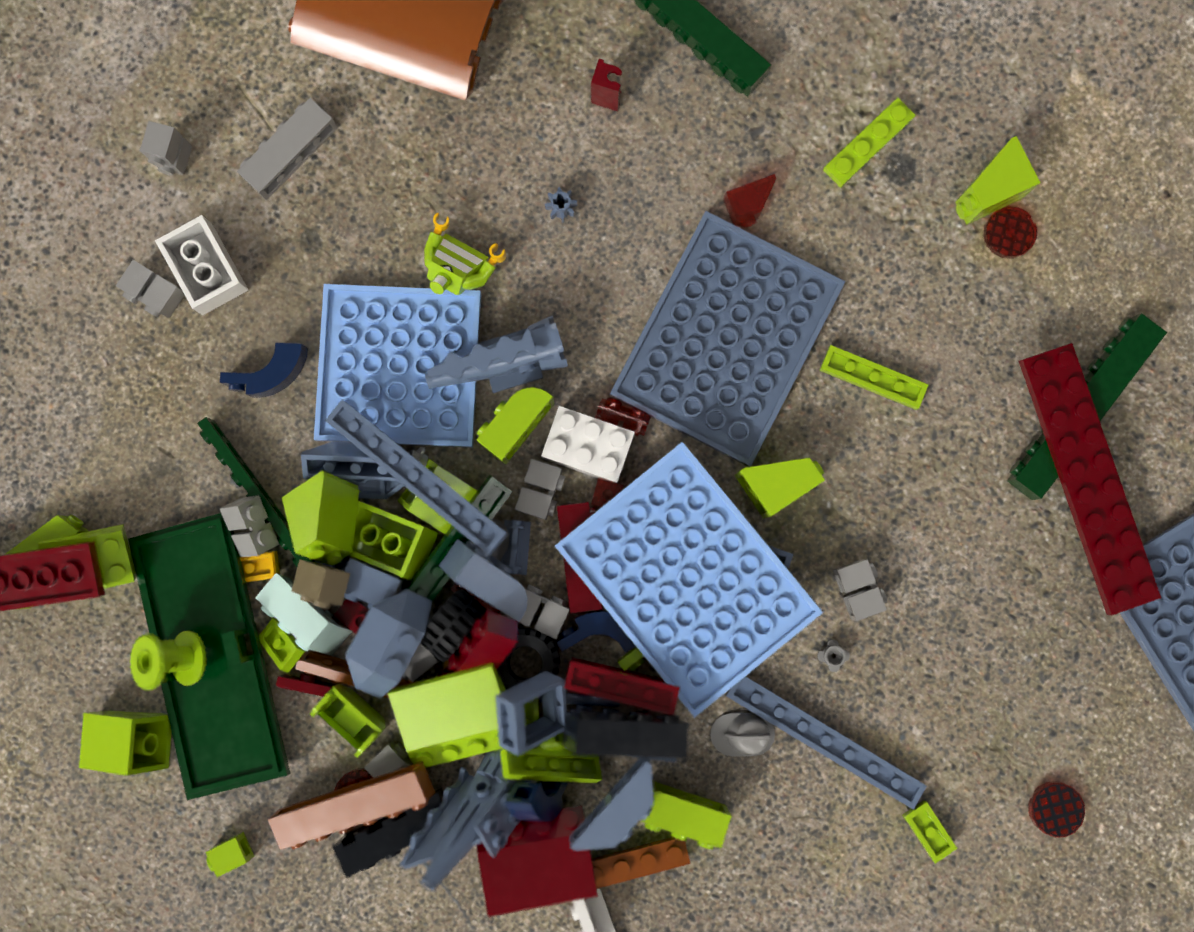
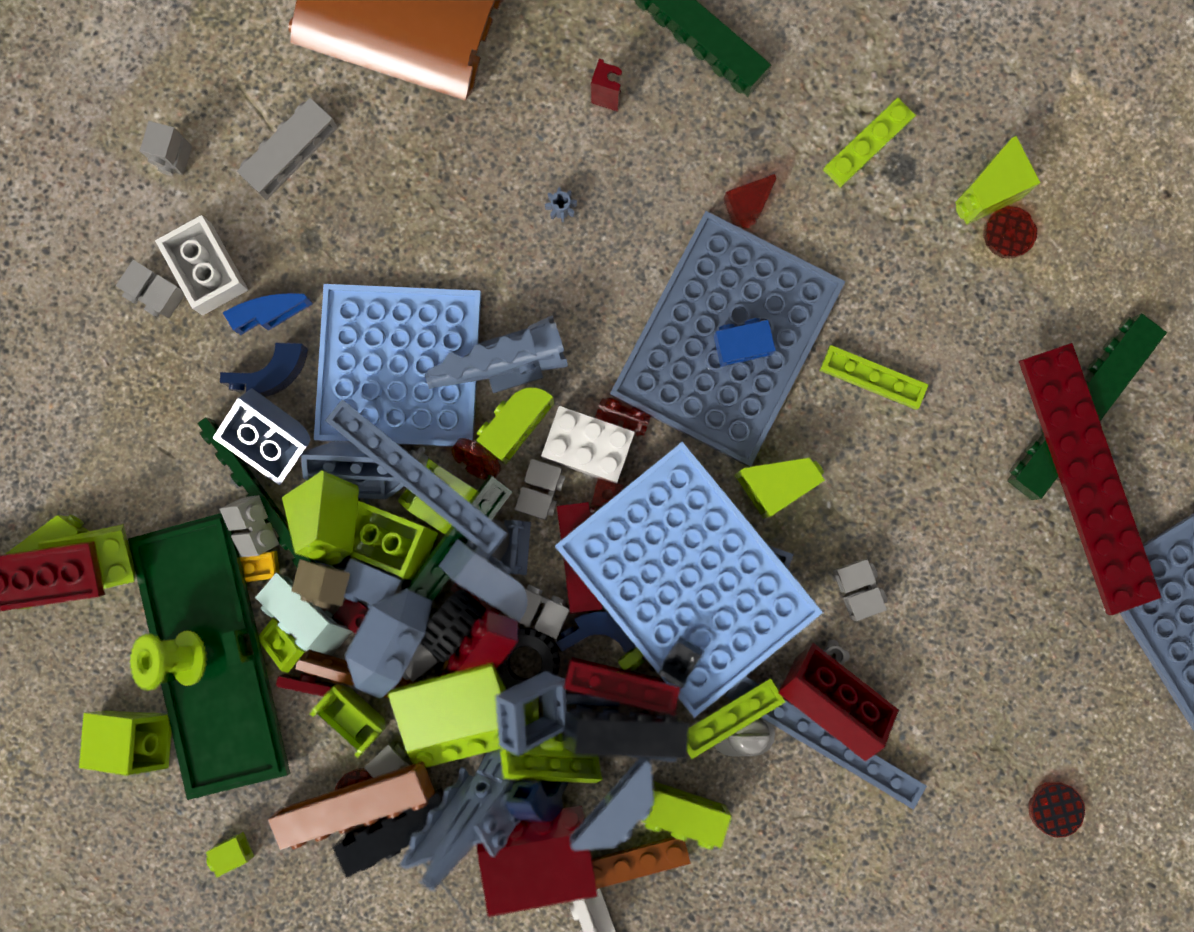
lime torso [424,213,506,295] -> none
lime plate [902,800,958,864] -> none
none -> sand blue brick [213,388,310,485]
none -> blue slope [222,293,313,335]
none -> clear red tile [451,438,501,480]
none -> black bracket [659,637,704,688]
none -> lime plate [687,678,785,759]
none -> blue brick [713,318,776,367]
none -> dark red brick [778,643,899,762]

